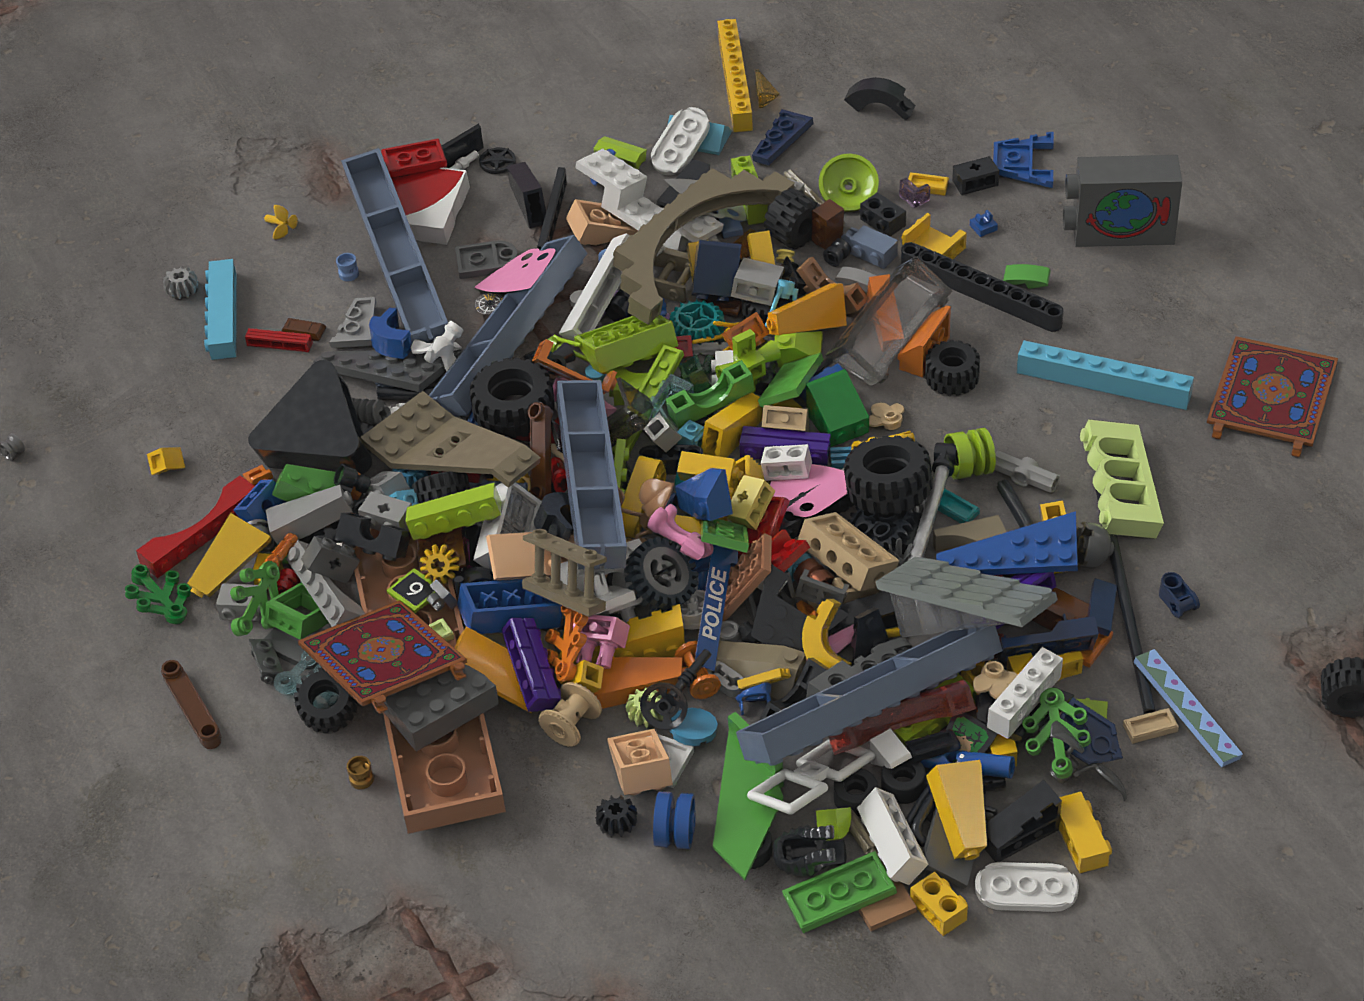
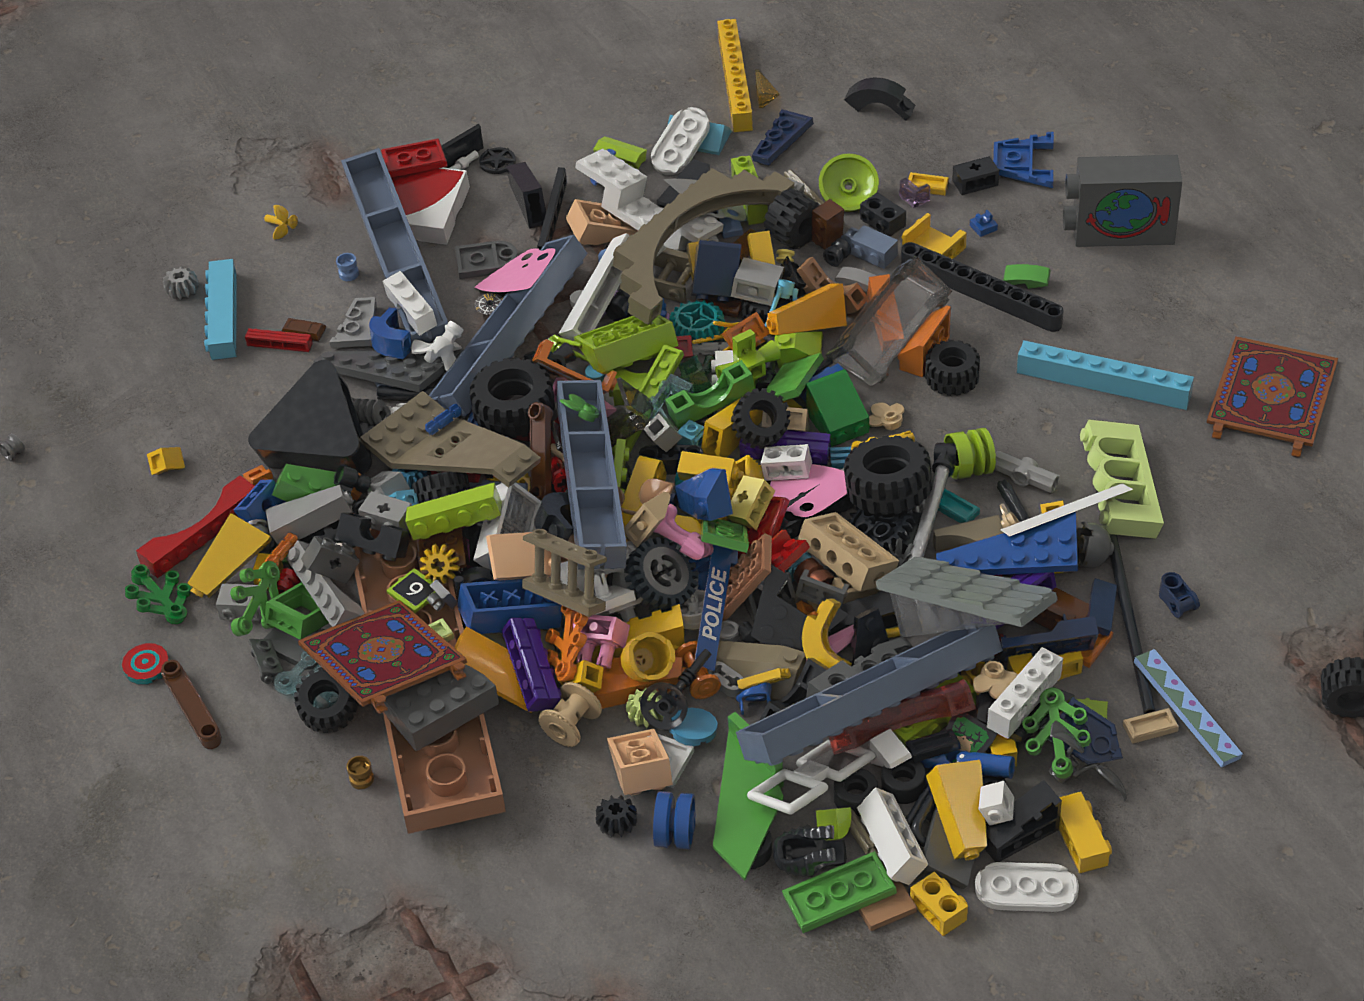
none -> red tile [122,643,169,684]
none -> white arch [383,271,437,336]
none -> blue axle [425,404,462,435]
none -> bright green plate [559,394,599,422]
none -> yellow cylinder [621,632,675,682]
none -> tan tile [624,492,671,547]
none -> black tyre [731,388,791,449]
none -> white brick [979,781,1015,826]
none -> tan plate [1000,504,1019,528]
none -> white sticker [1001,483,1133,536]

